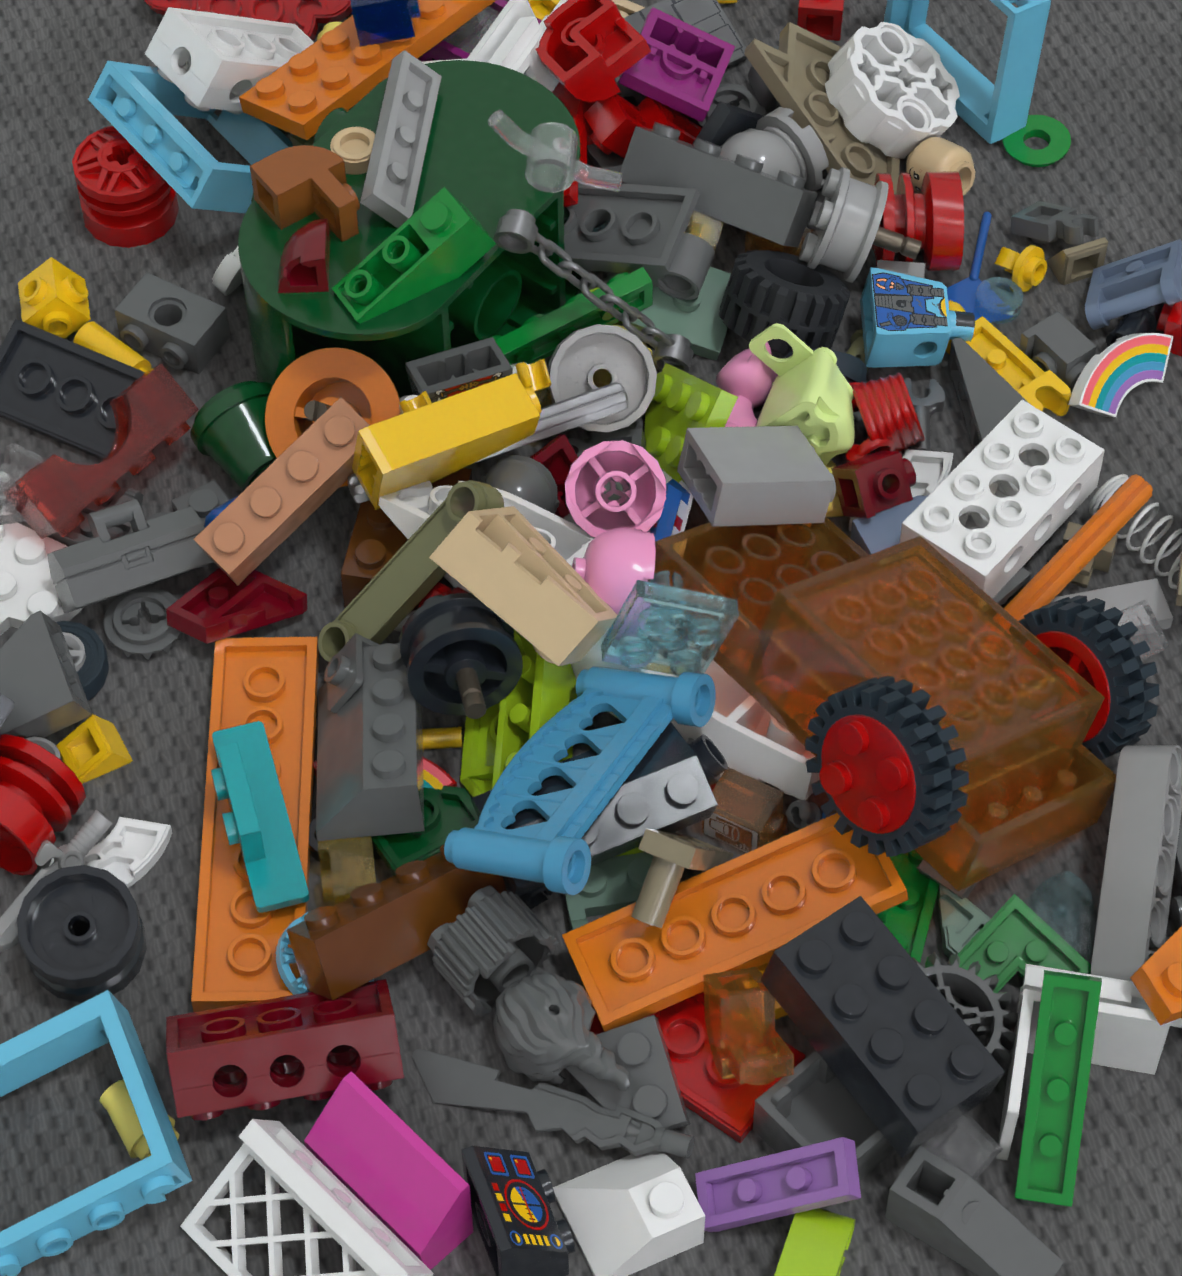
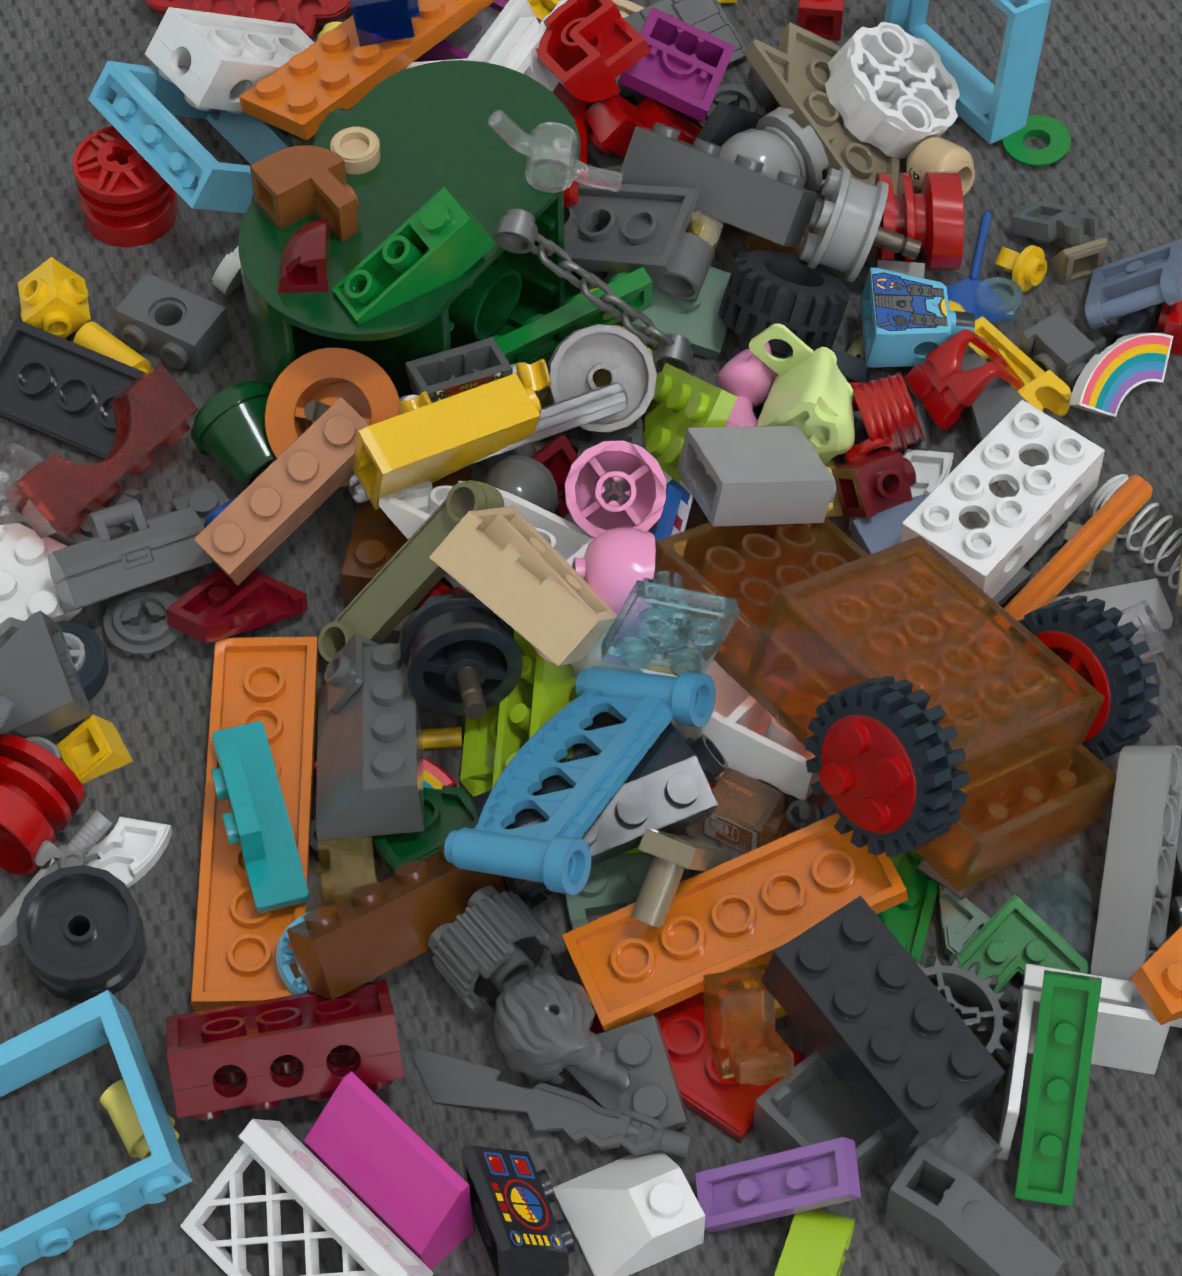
light grey plate [360,50,442,228] -> none
none -> red piece [904,329,1024,431]

